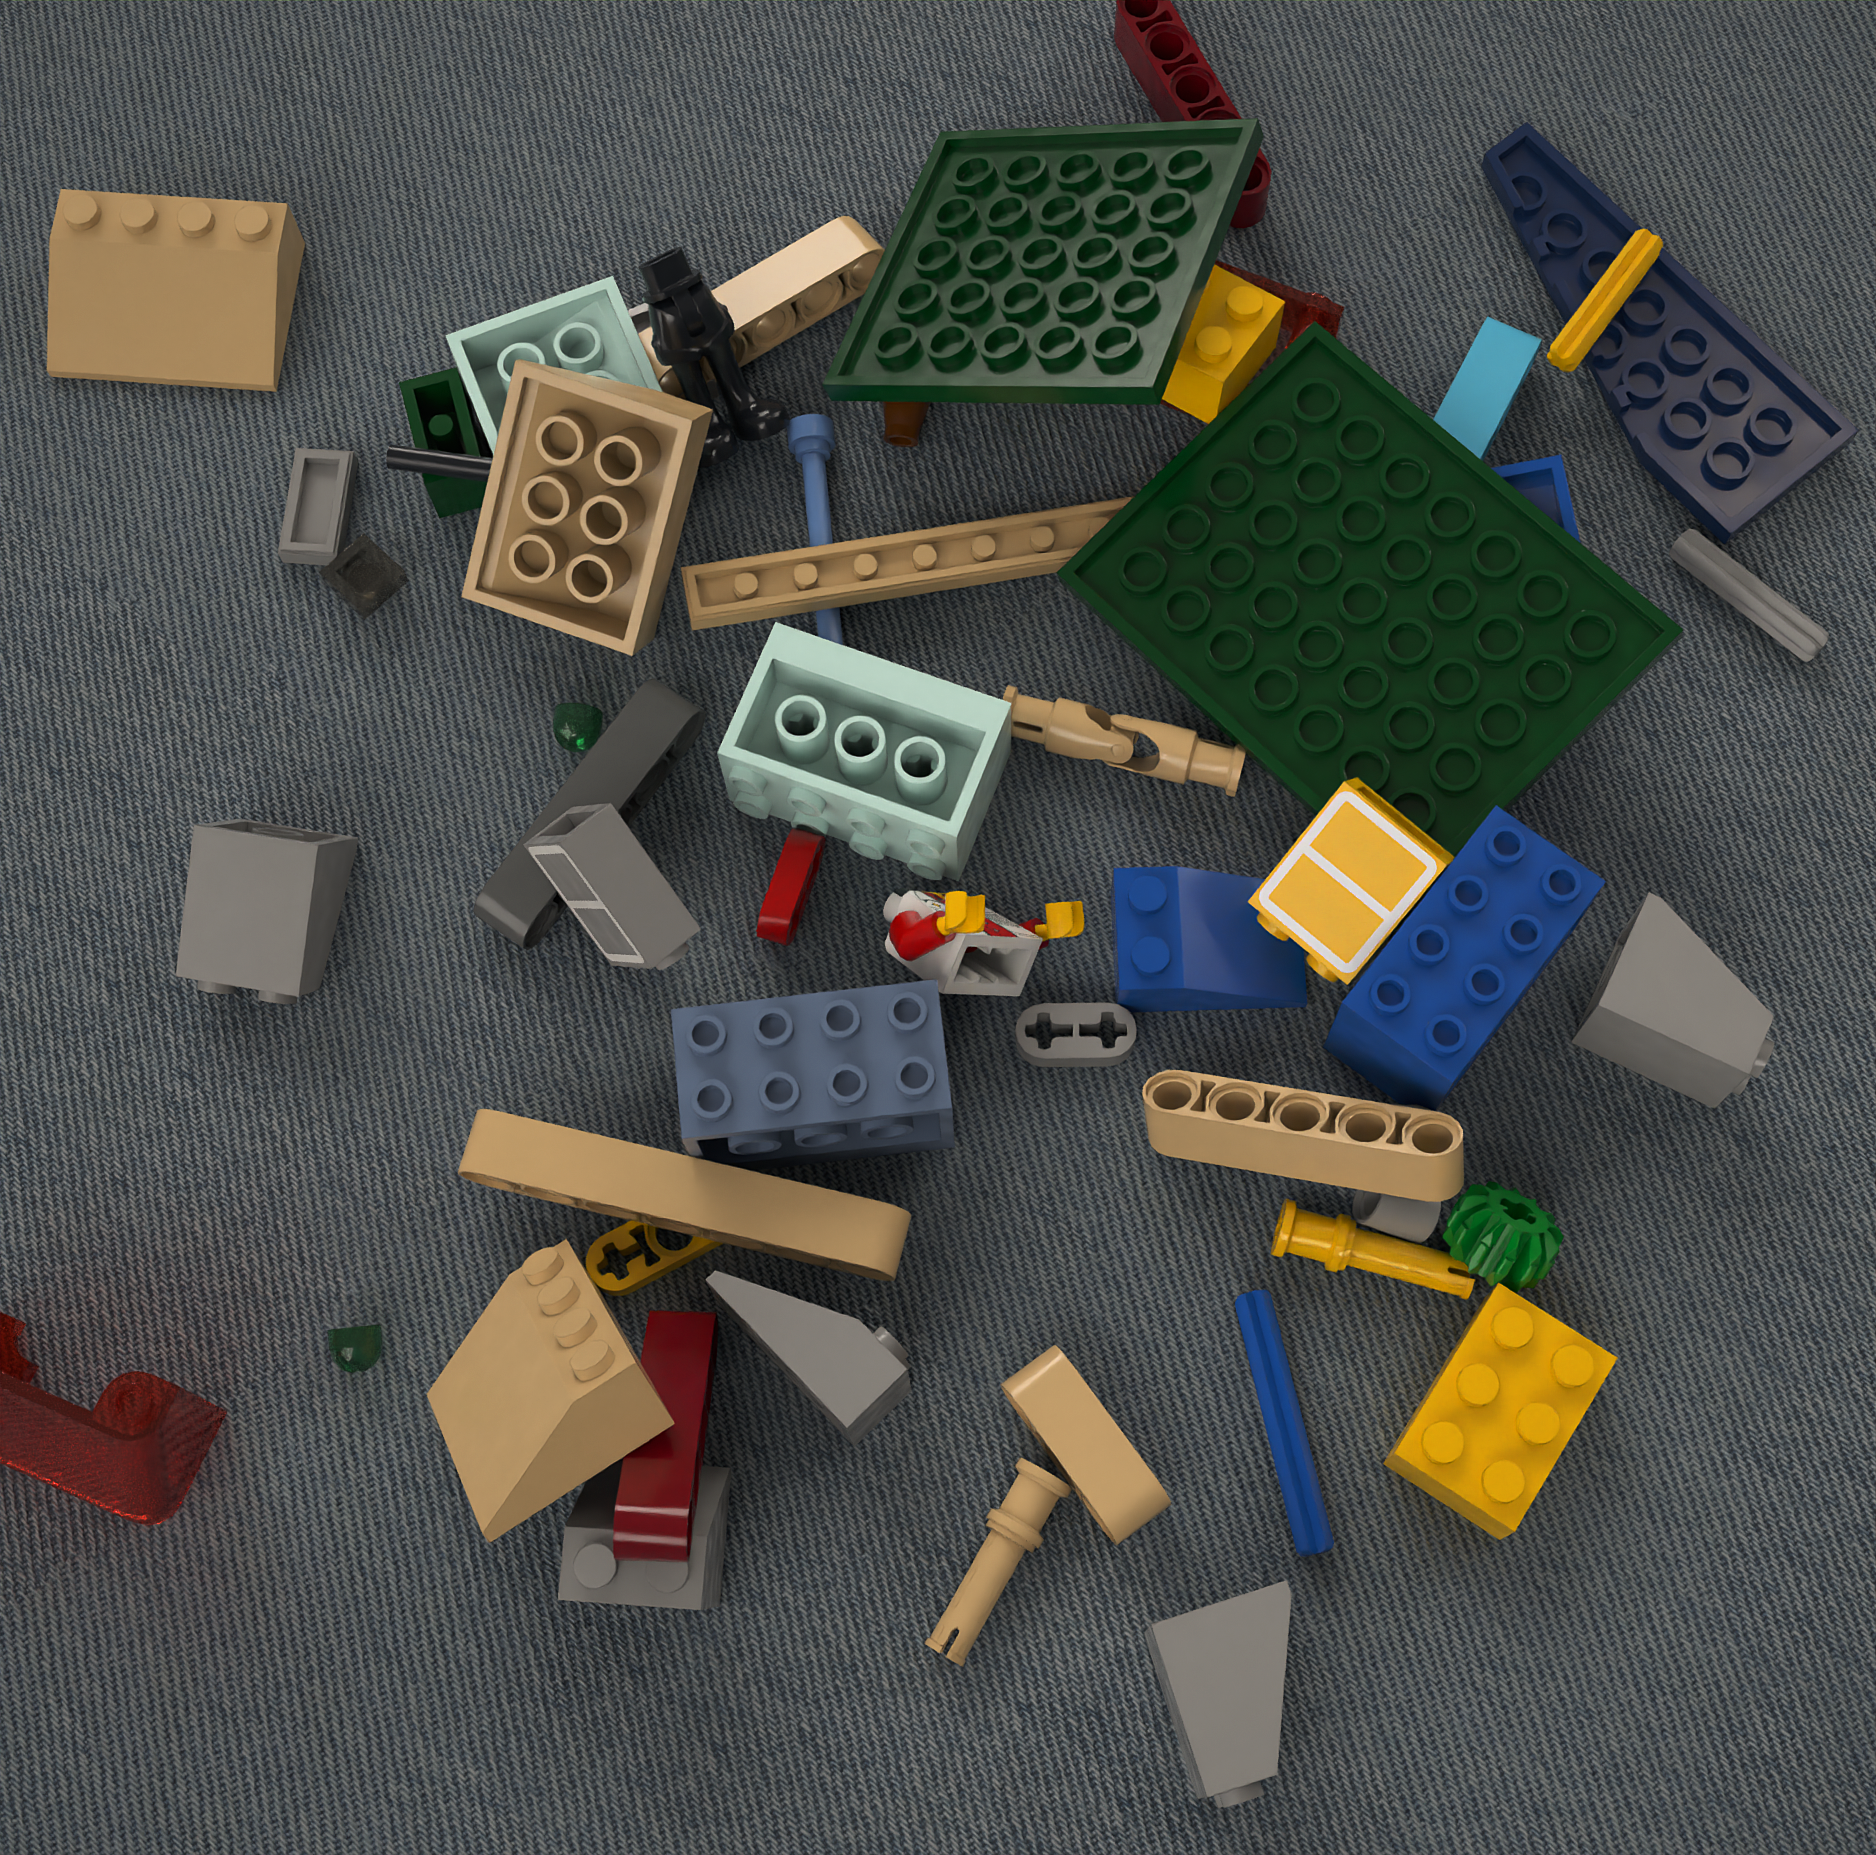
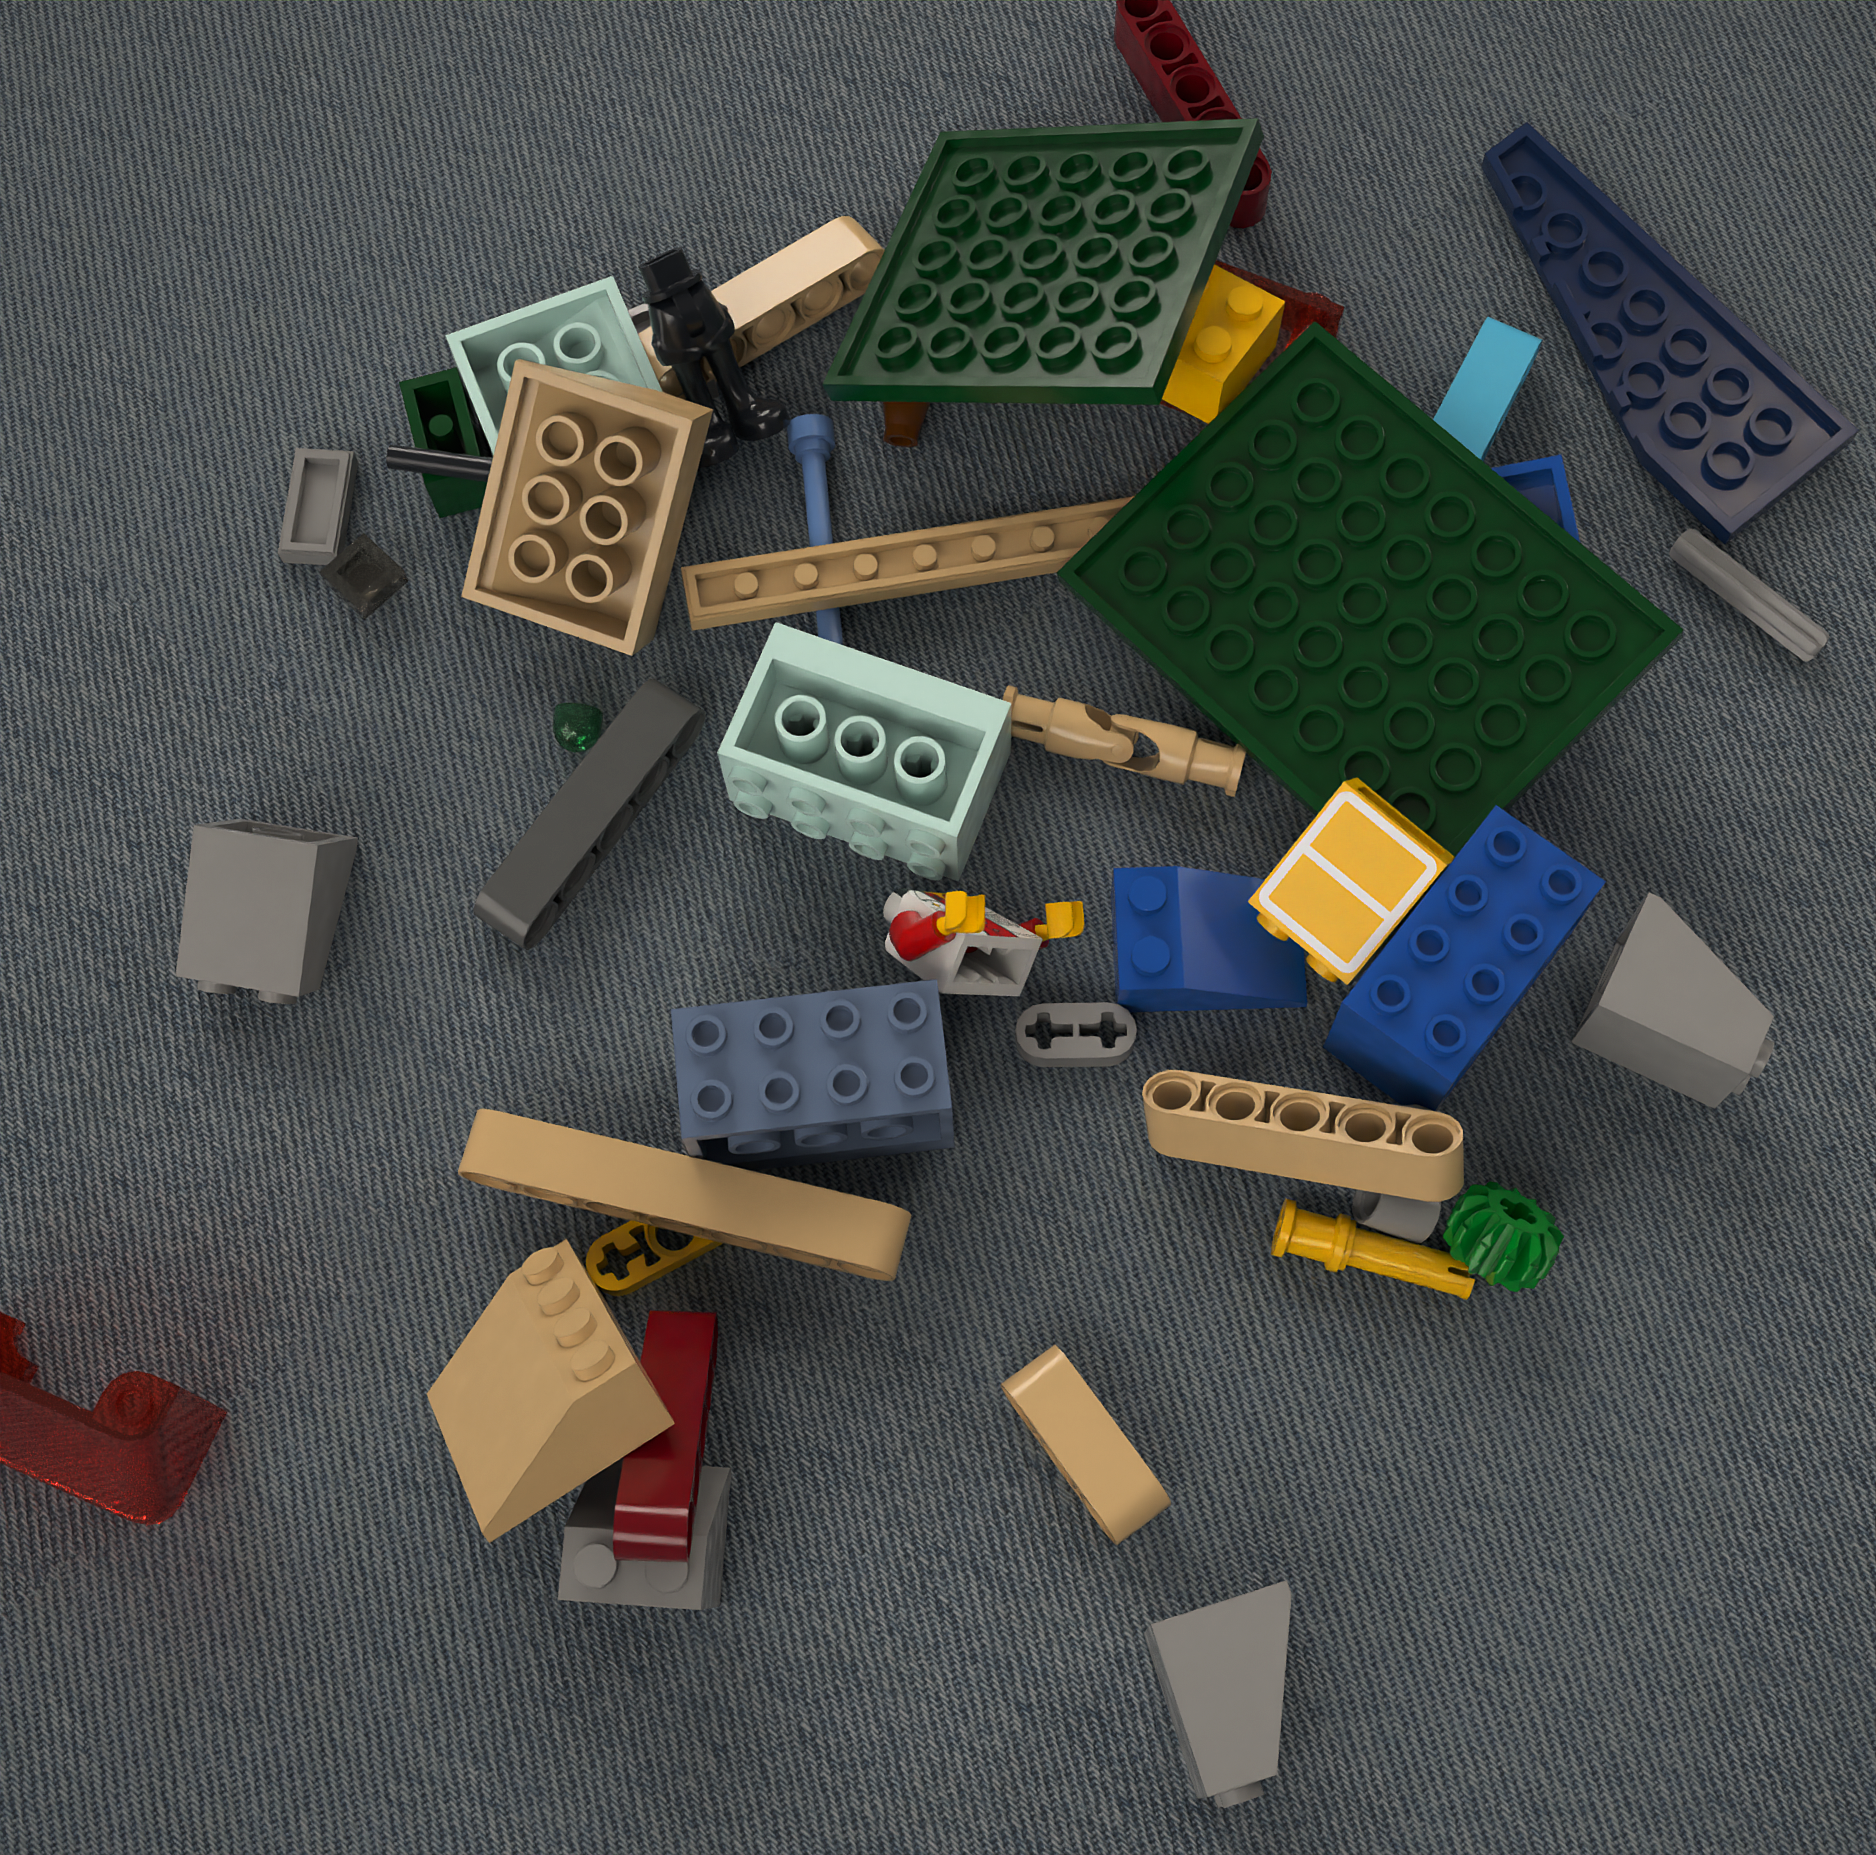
tan slope [47,189,305,392] -> none
clear green hinge [327,1325,383,1373] -> none
light grey brick [523,803,701,970] -> none
light grey slope [705,1270,912,1447] -> none
red beam [756,827,825,946] -> none
tan pin [924,1458,1072,1667] -> none
blue axle [1235,1290,1334,1557] -> none
yellow brick [1383,1283,1618,1540] -> none
yellow axle [1547,229,1663,373] -> none

